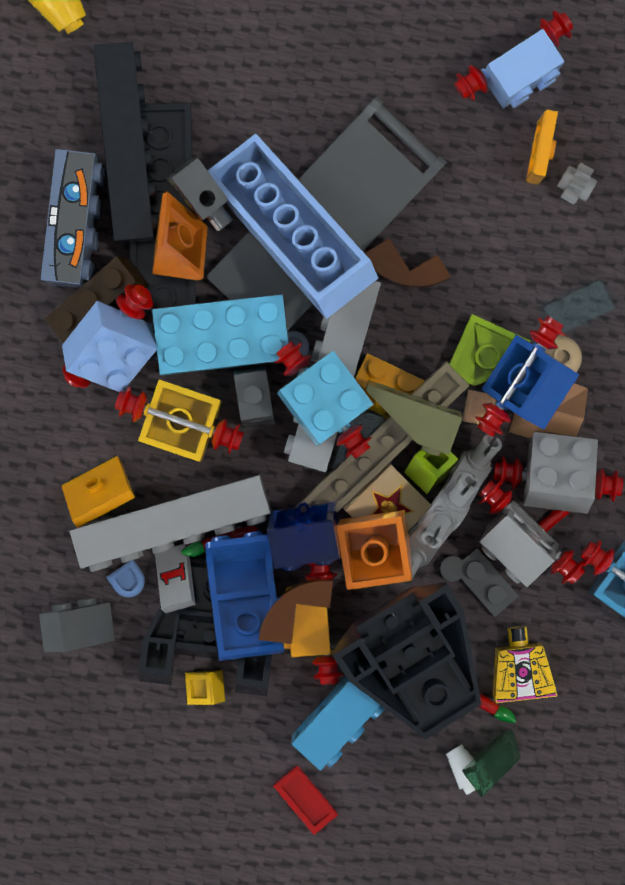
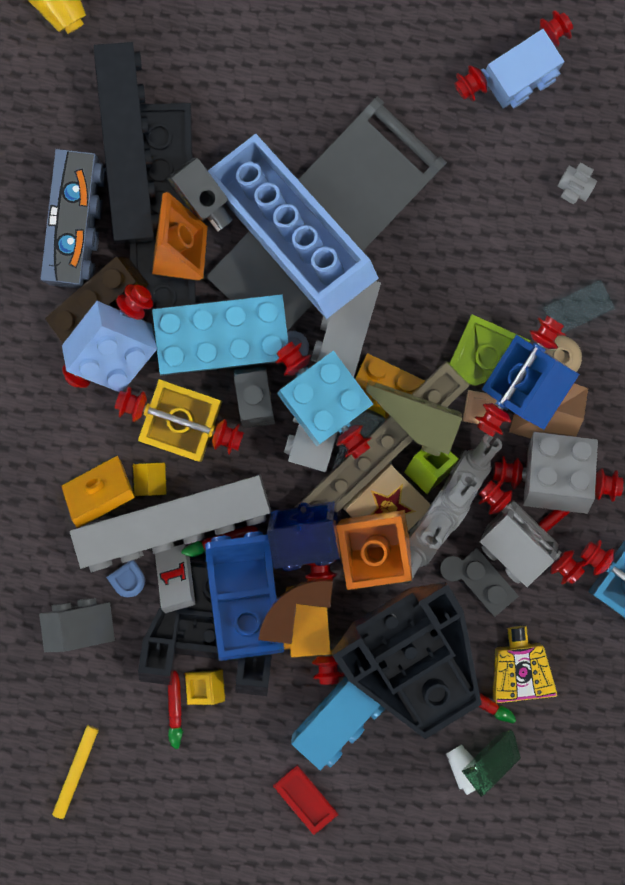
reddish brown brick [364,238,451,288] -> none
light orange plate [526,109,558,185] -> none
none -> yellow bar [52,725,99,819]
none -> yellow slope [133,463,167,496]
none -> red piece [168,670,183,749]

